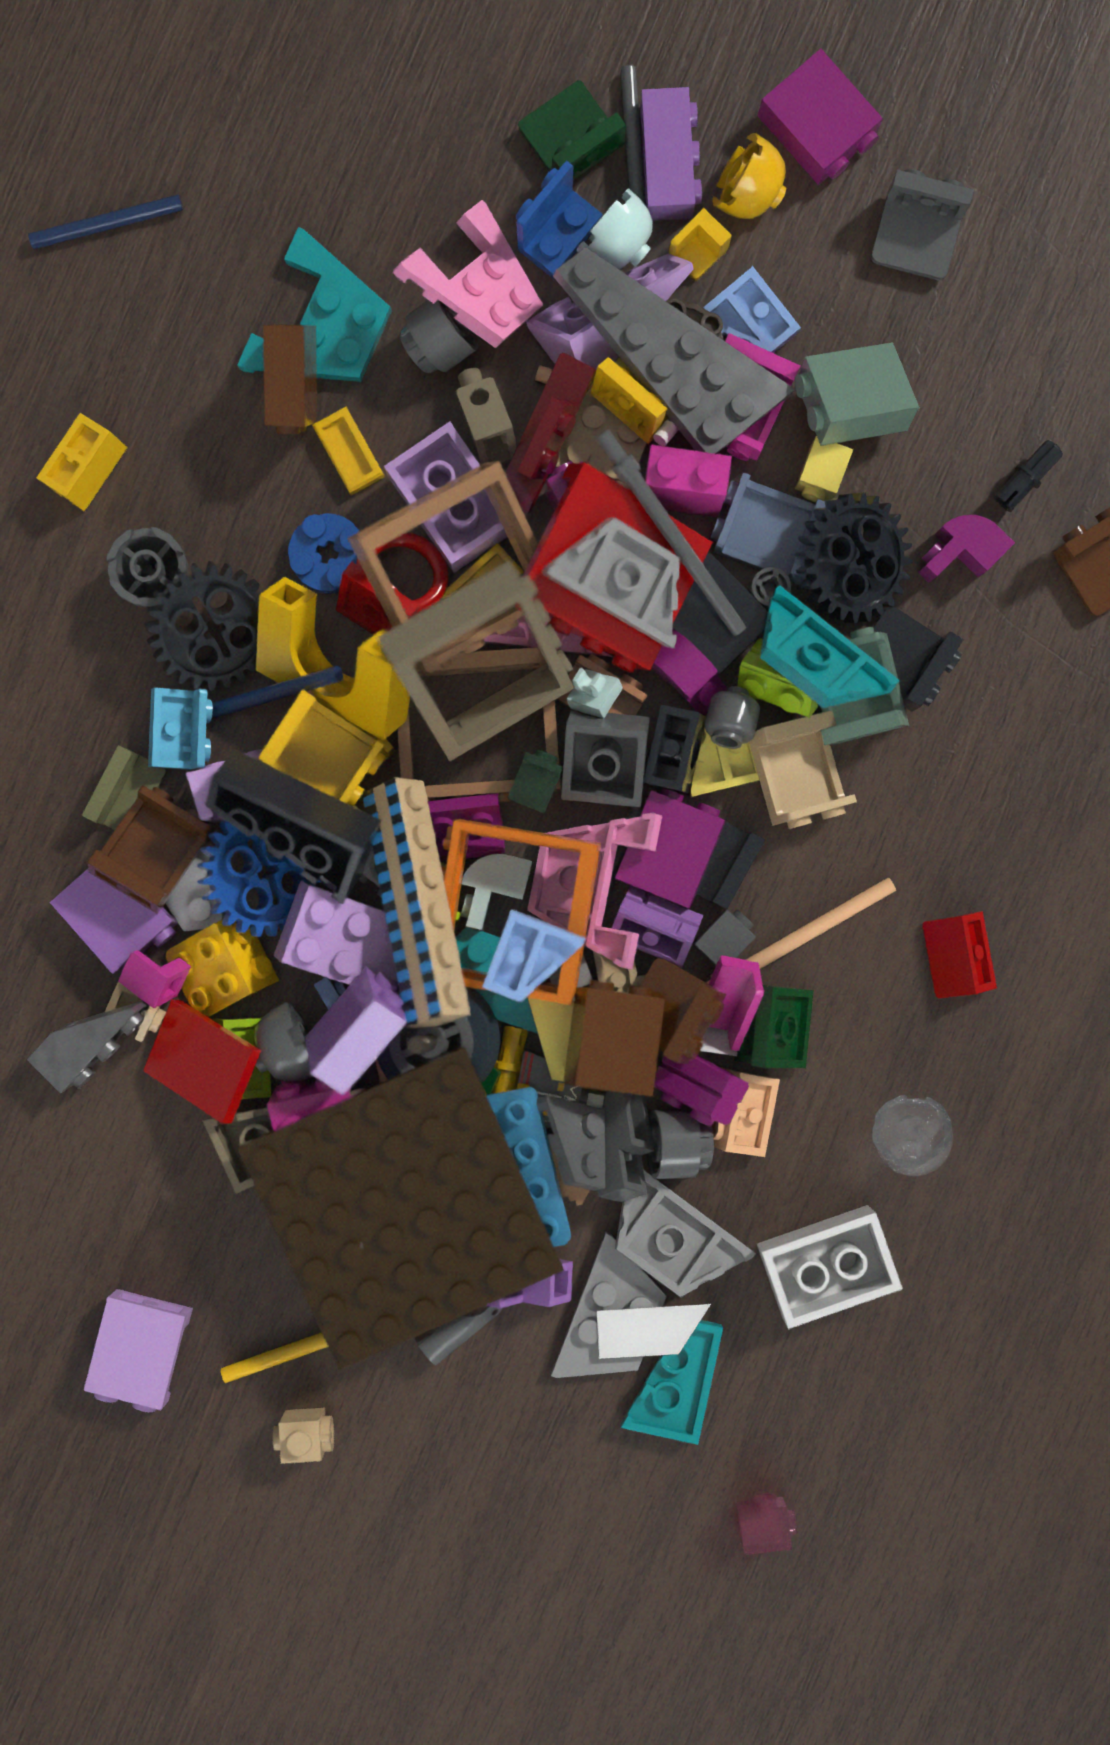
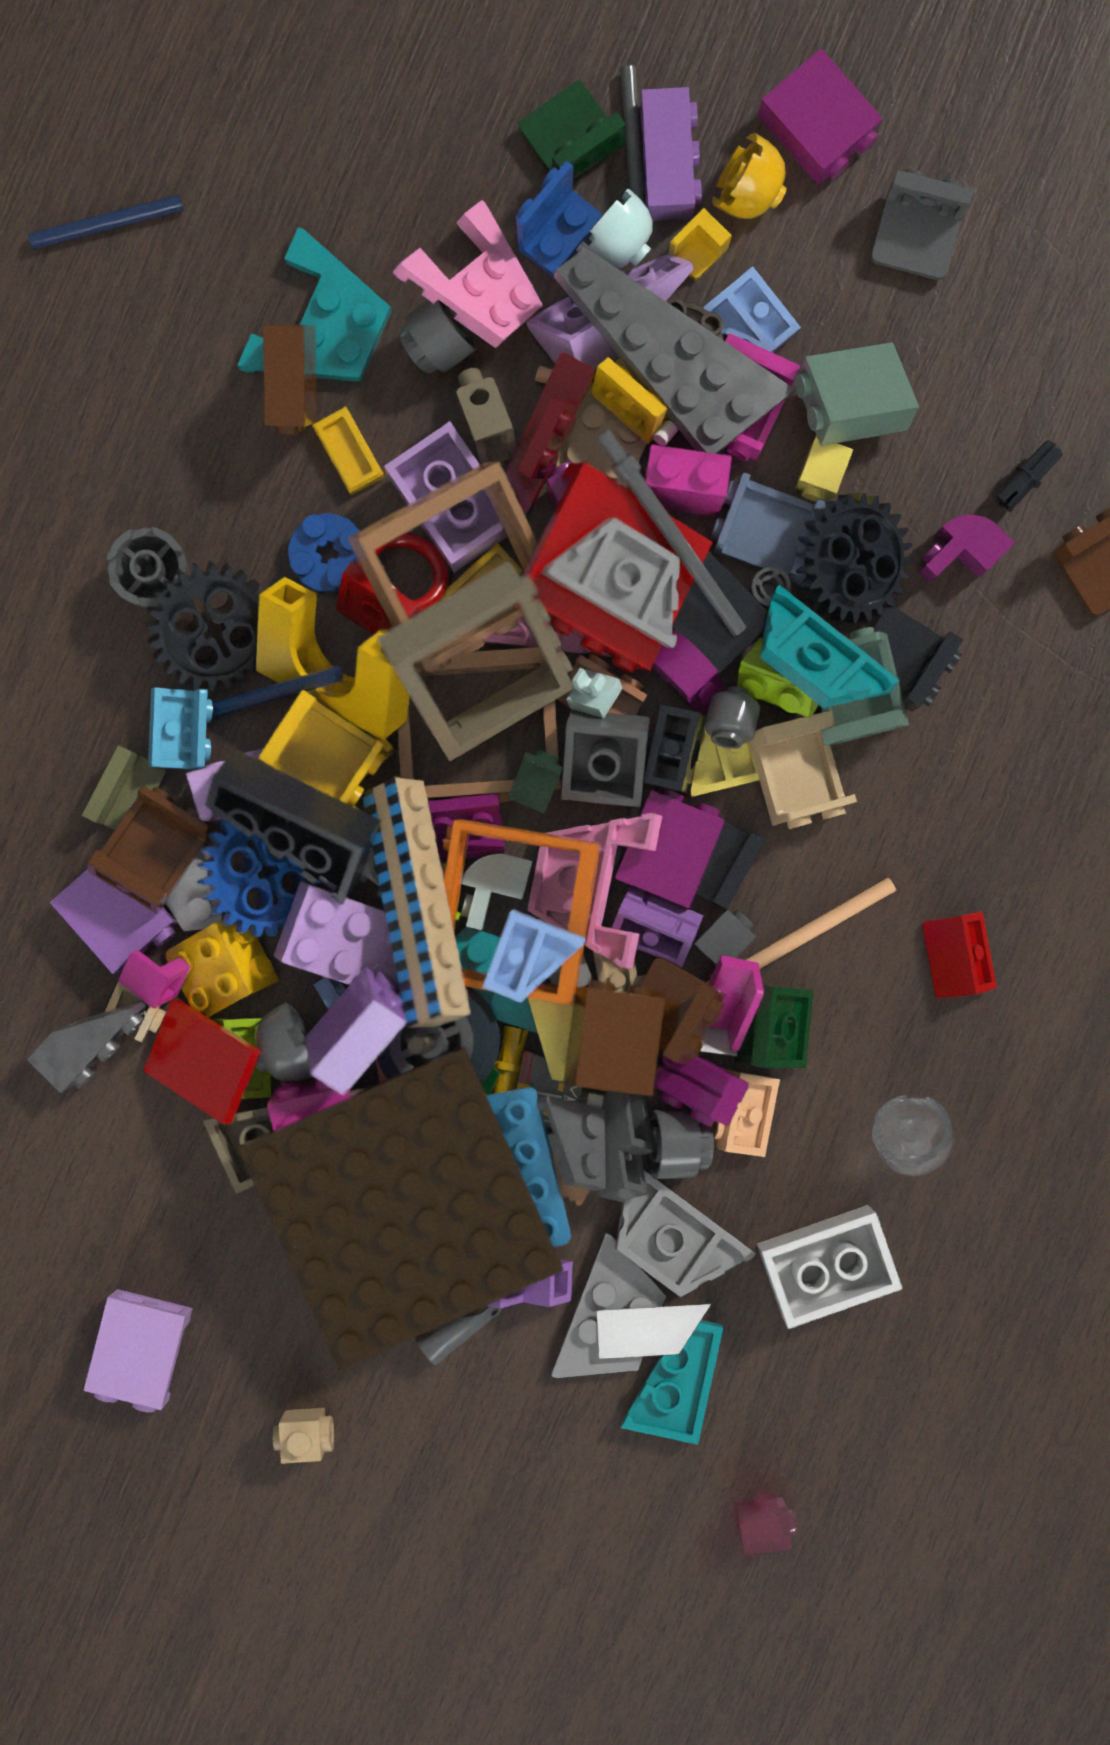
yellow hinge [36,413,128,512] -> none
yellow bar [221,1332,328,1383] -> none

